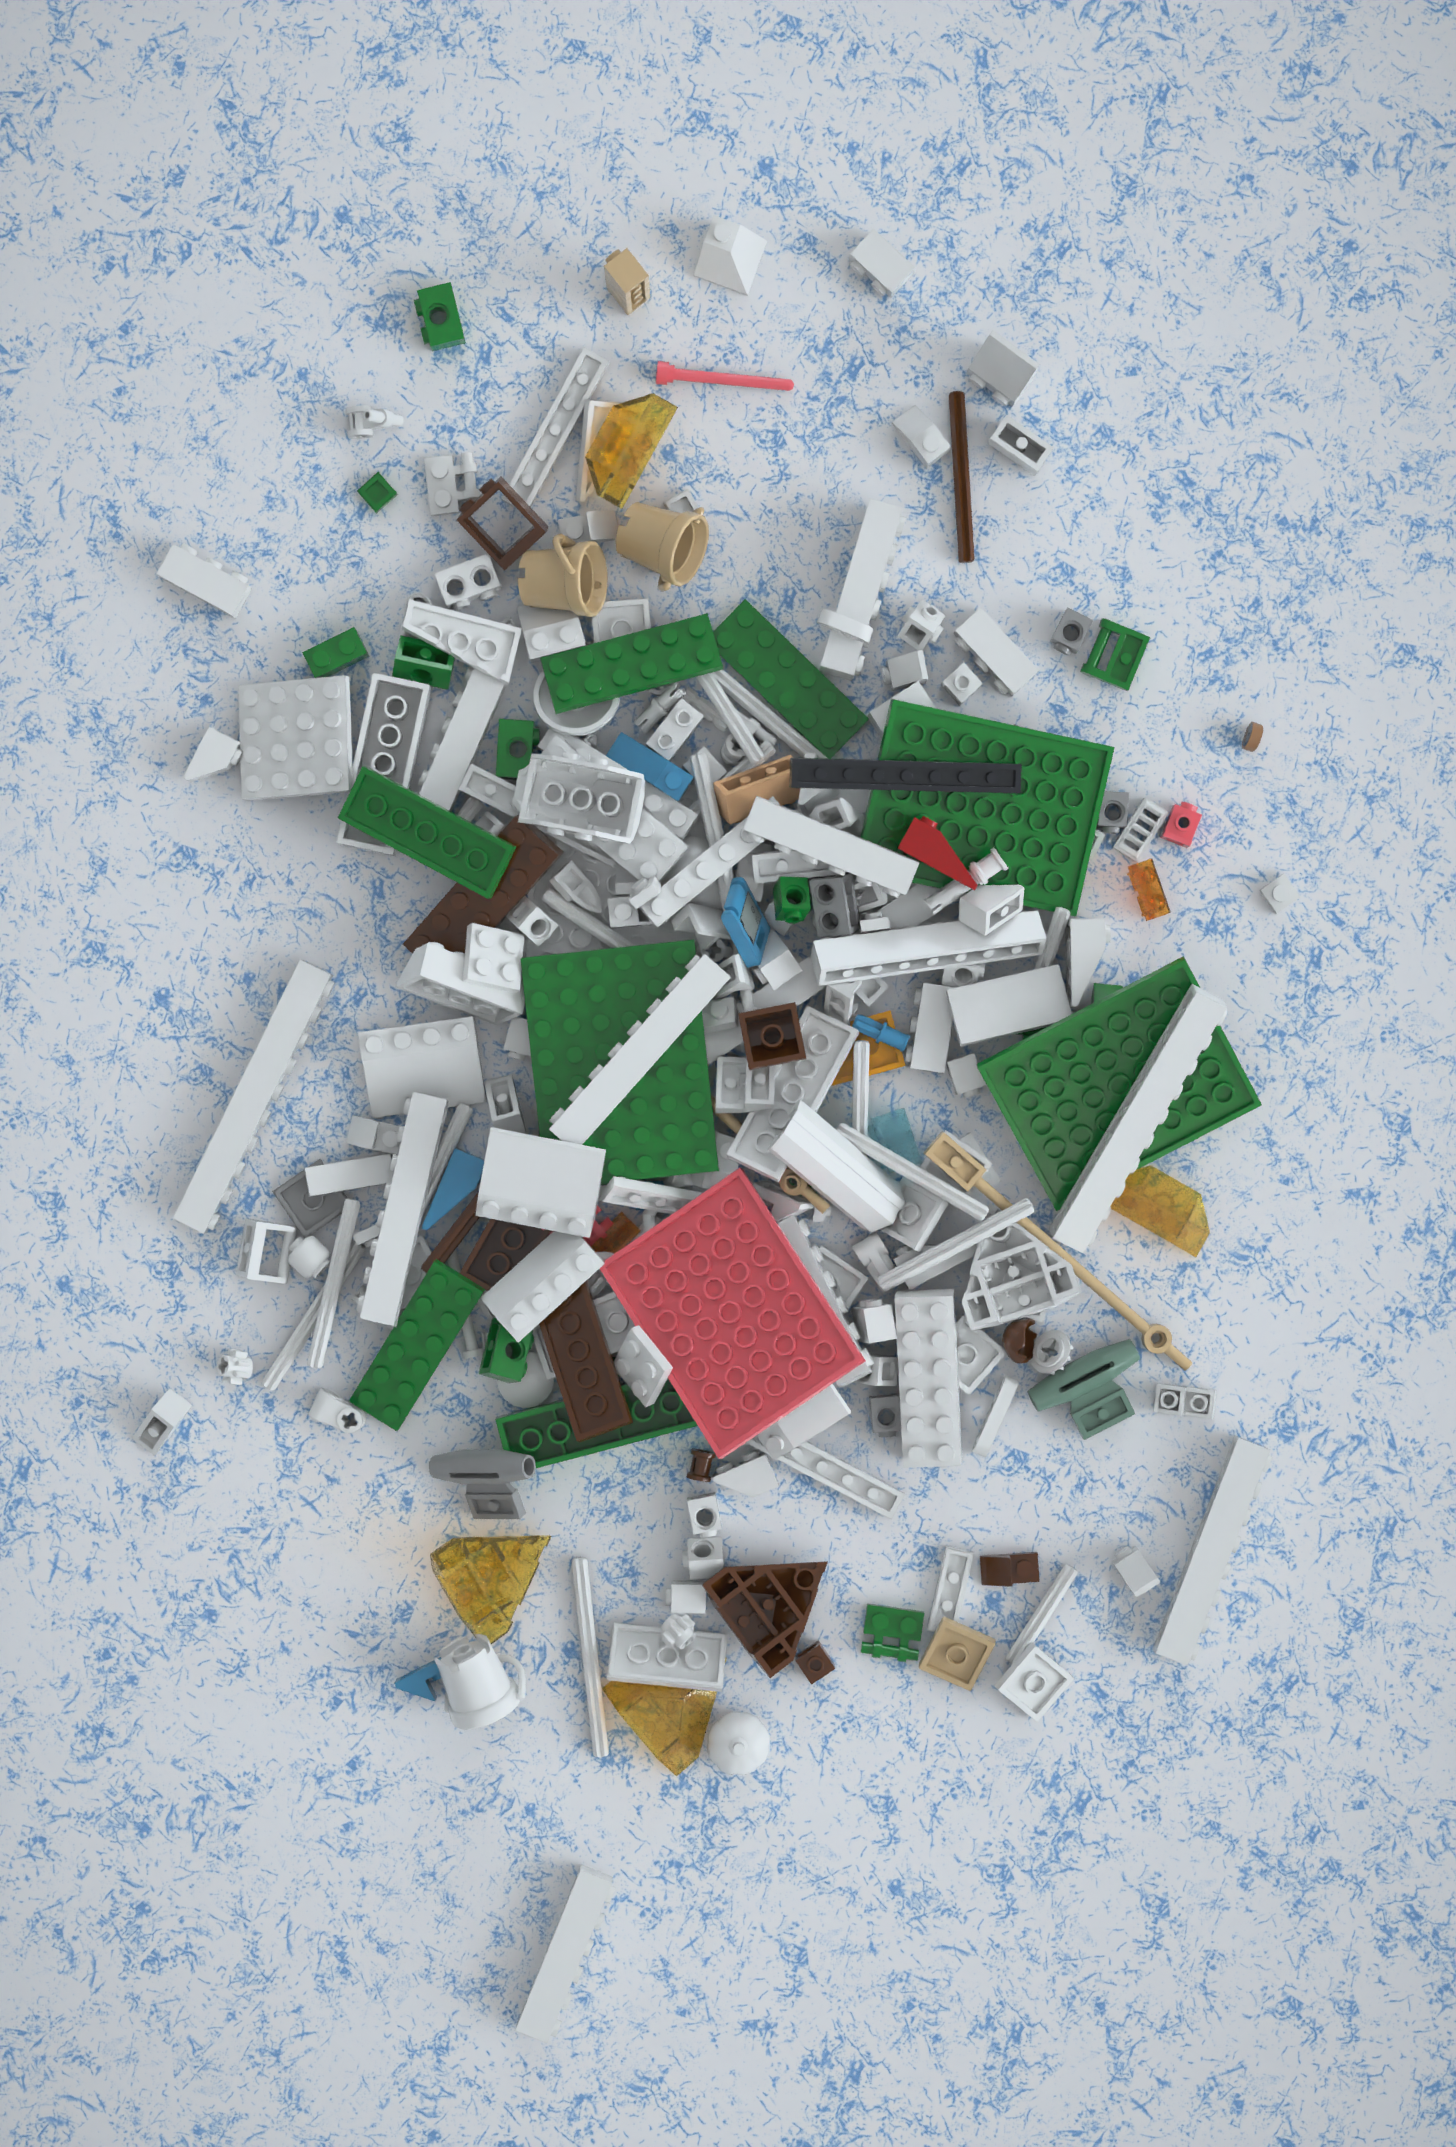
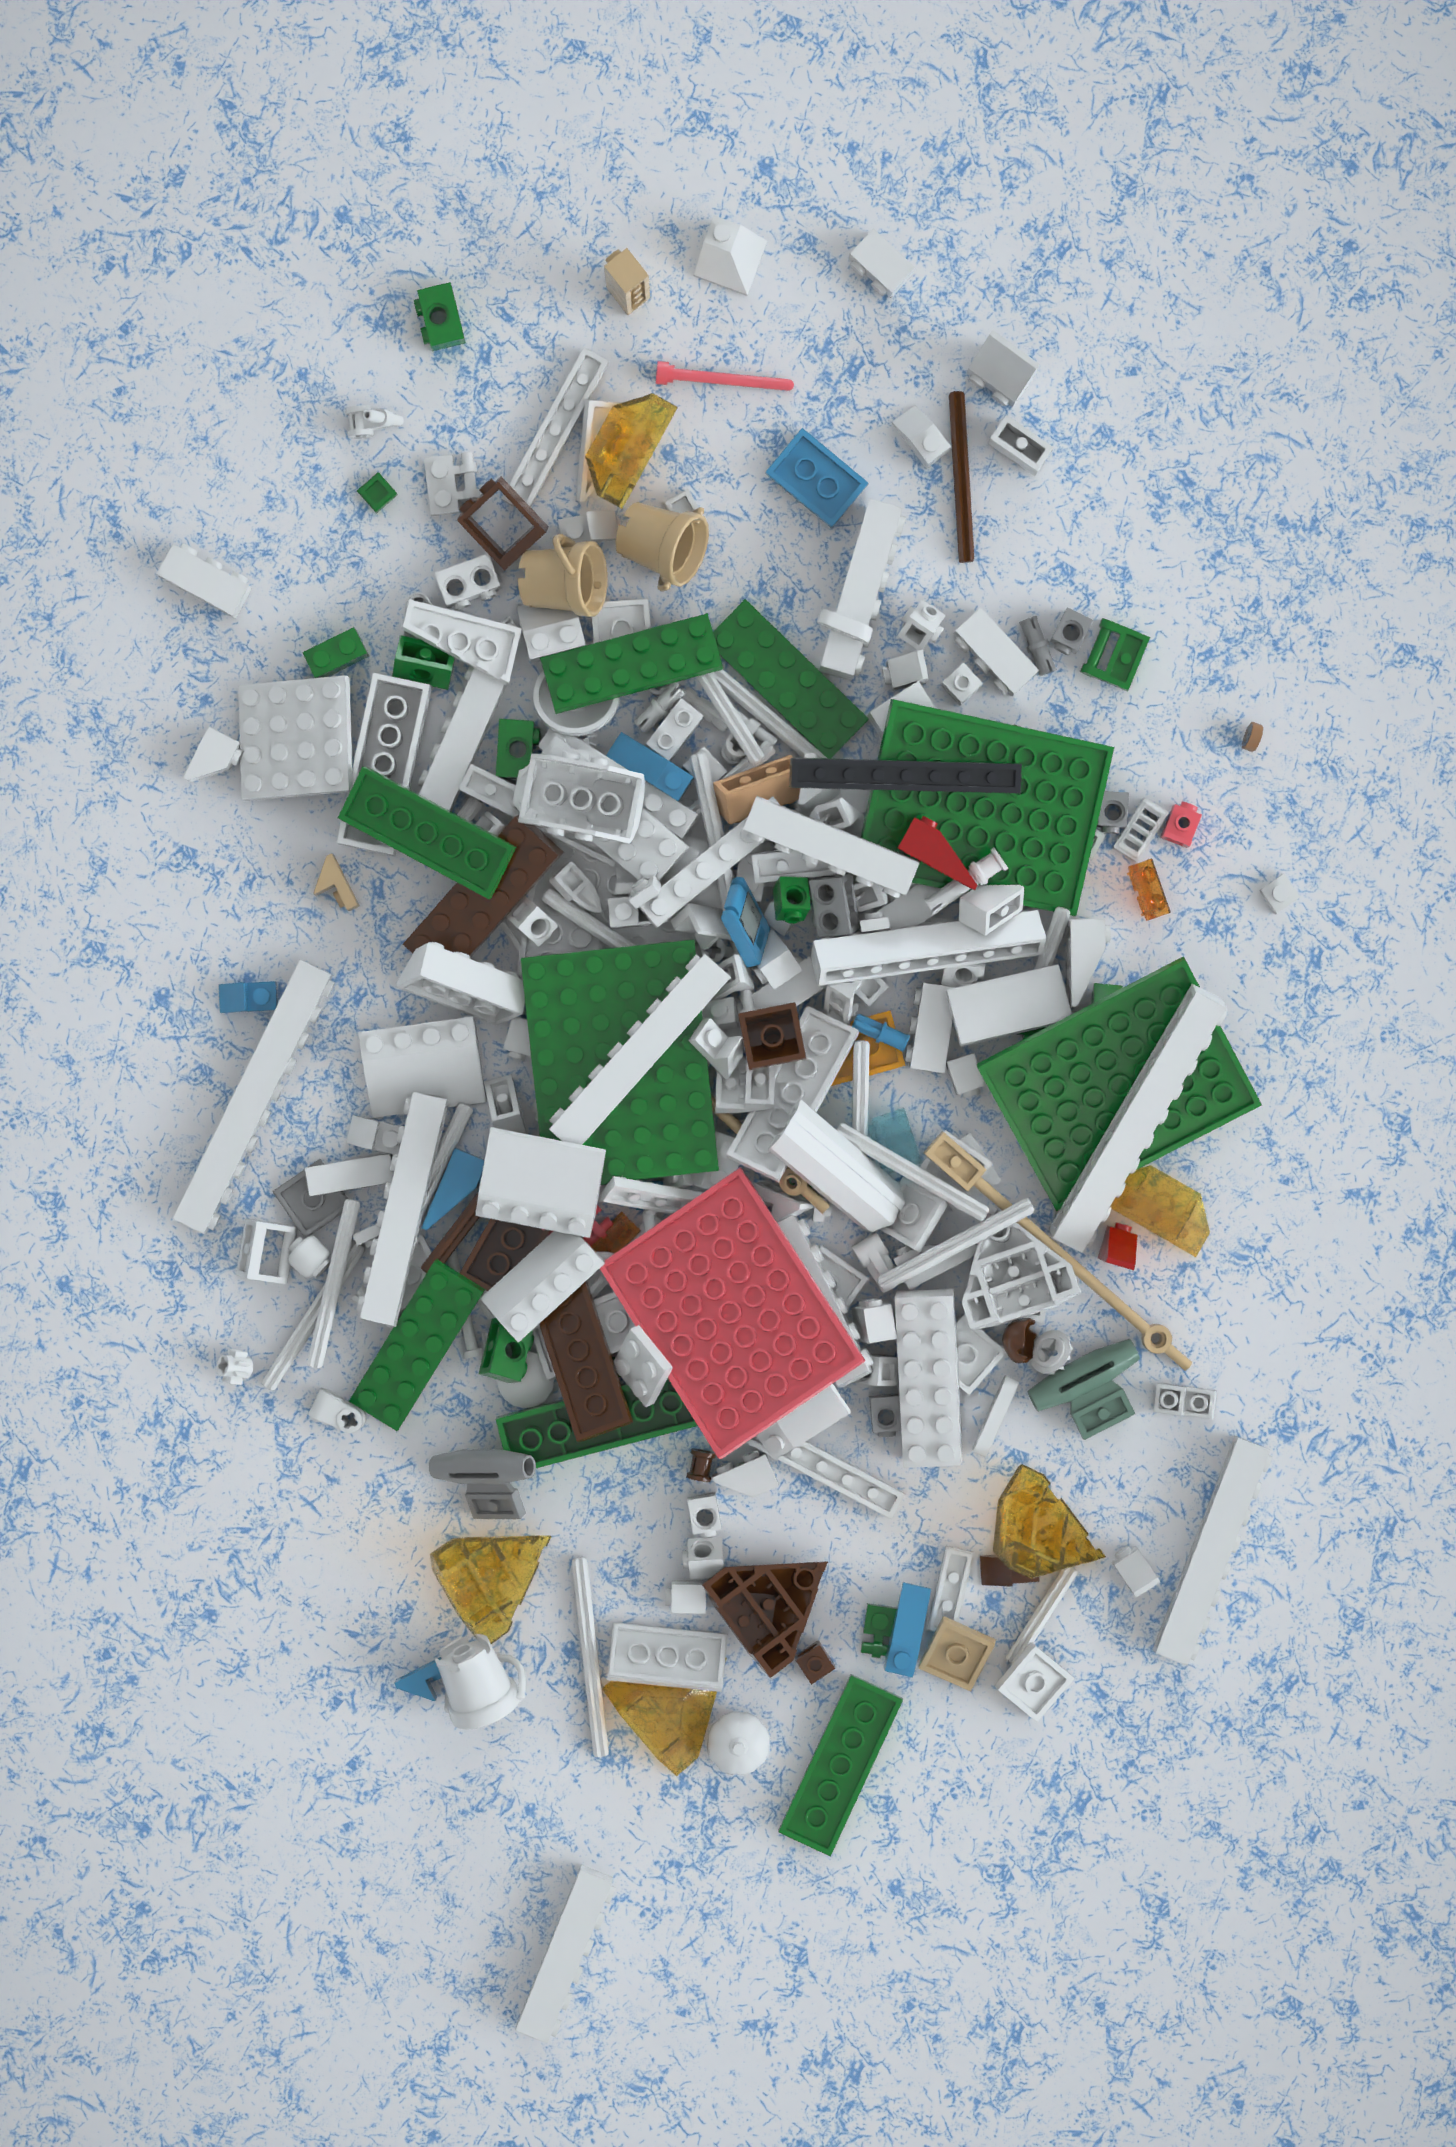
white slope [132,1388,192,1456] -> none
white plate [463,923,524,993] -> none
white gear [661,1613,696,1649] -> none
none -> dark azure slope [218,981,278,1013]
none -> tan slope [314,853,360,911]
none -> white slope [689,1018,743,1079]
none -> dark azure plate [765,428,869,529]
none -> green plate [778,1674,903,1857]
none -> dark azure slope [883,1582,931,1678]
none -> clear yellow wedge [993,1464,1106,1579]
none -> light grey pin [1019,616,1057,676]
none -> red slope [1098,1222,1138,1270]

